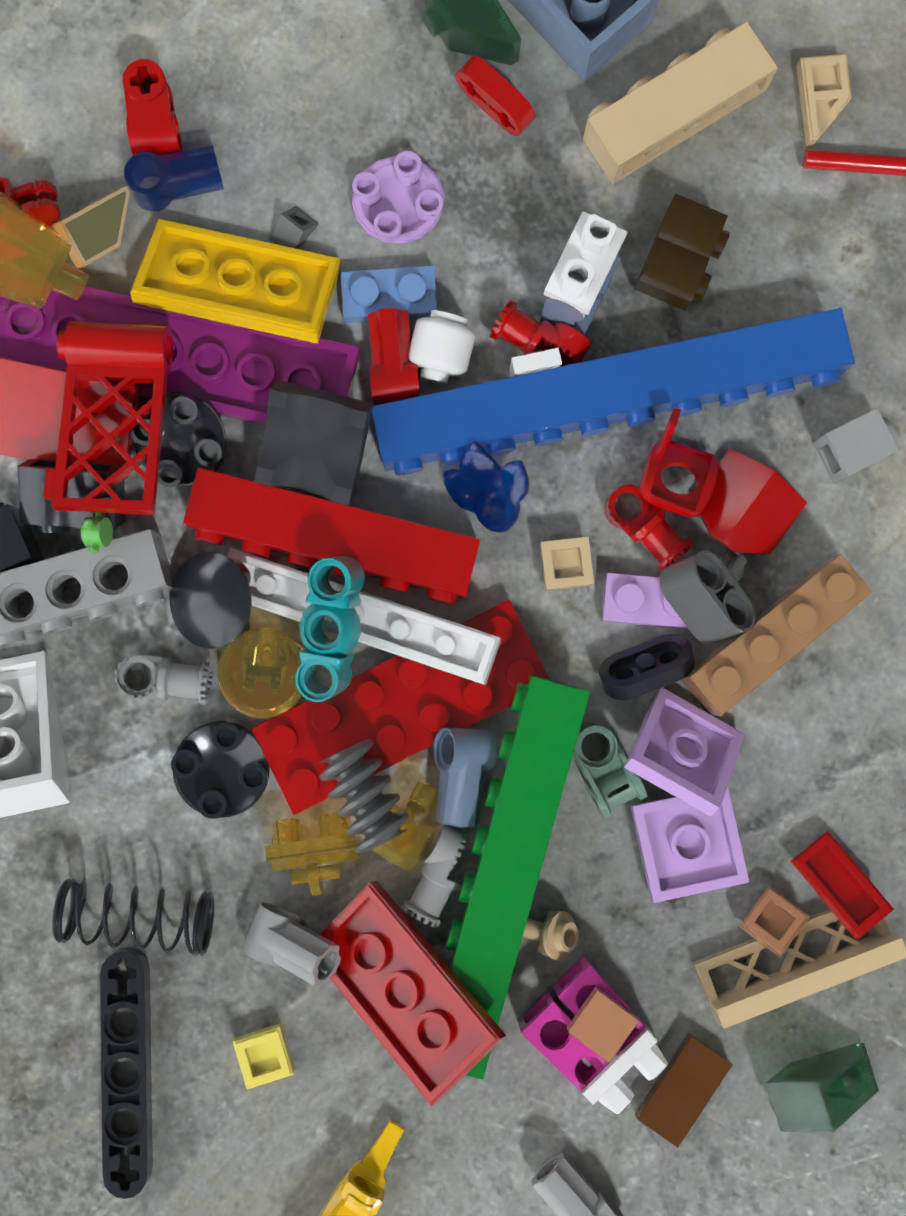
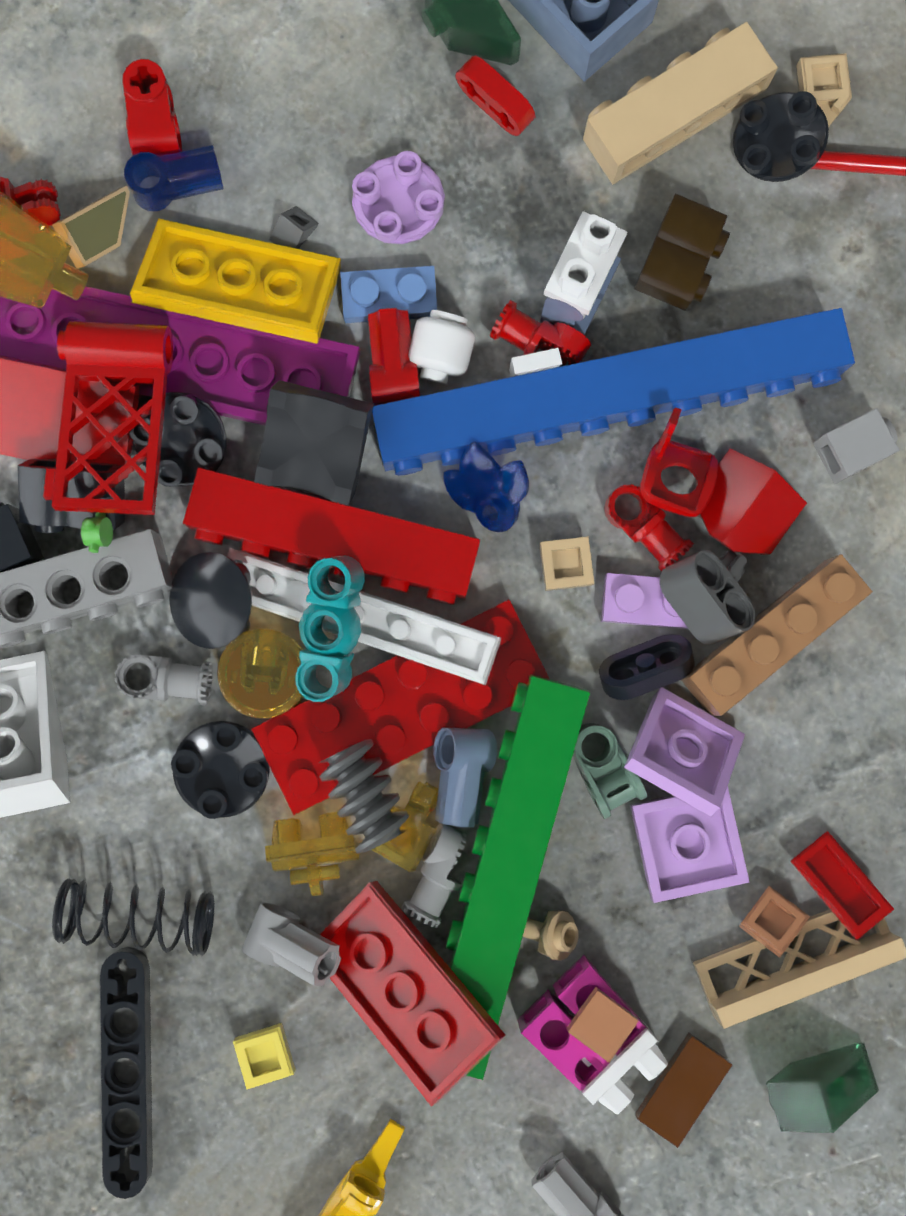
none -> black dish [733,91,829,182]

